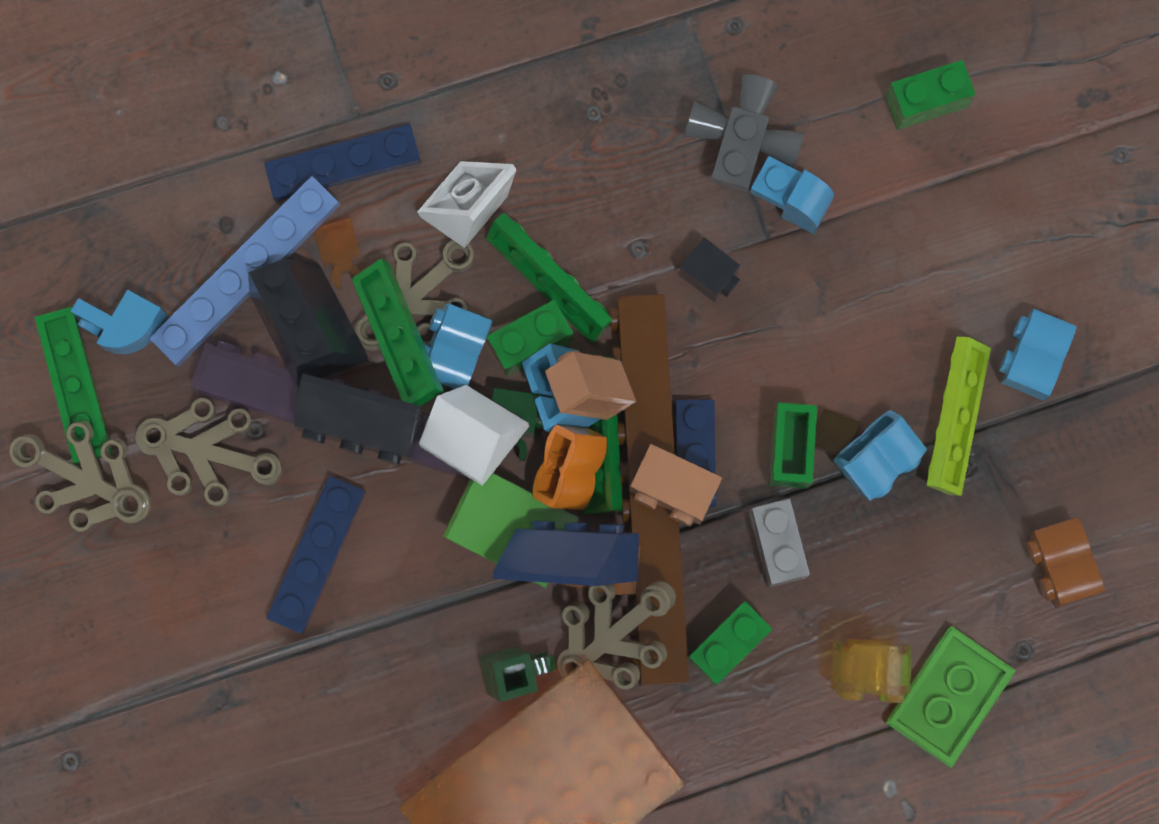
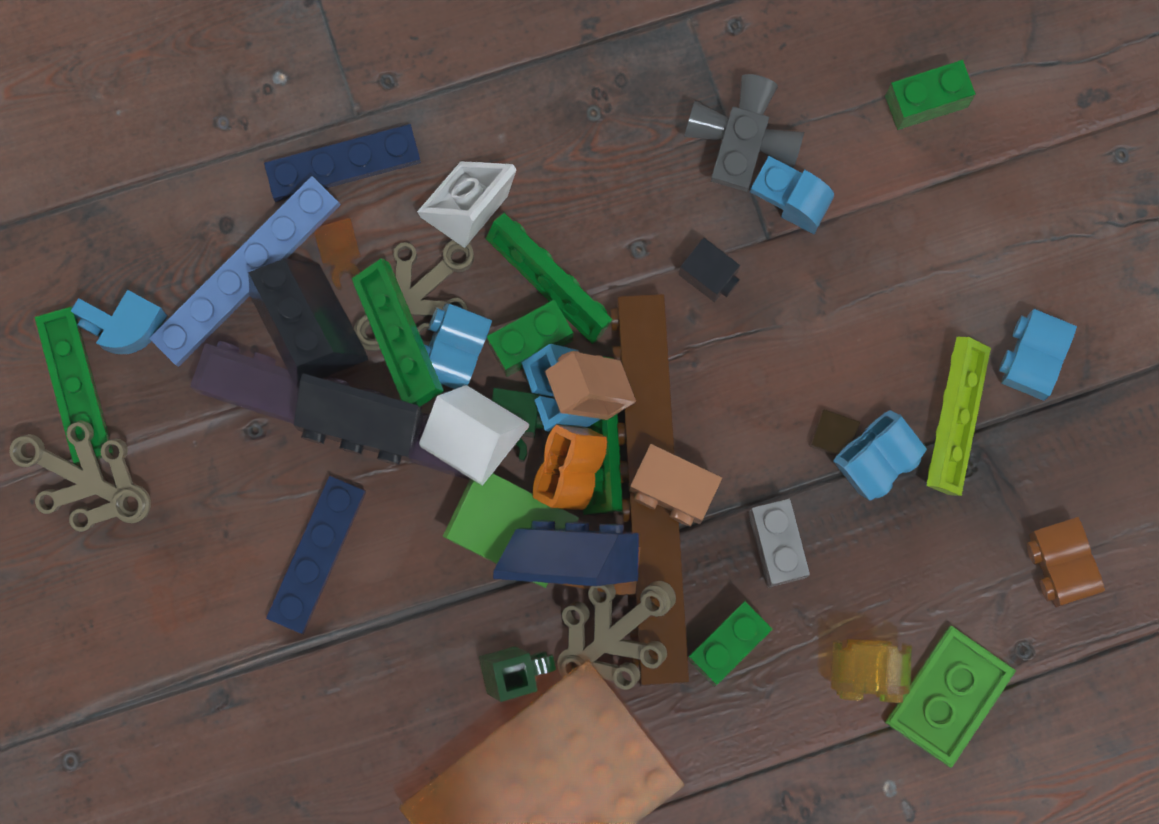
dark tan plant [136,398,283,507] -> none
dark blue plate [675,400,717,507] -> none
green brick [769,403,817,489] -> none

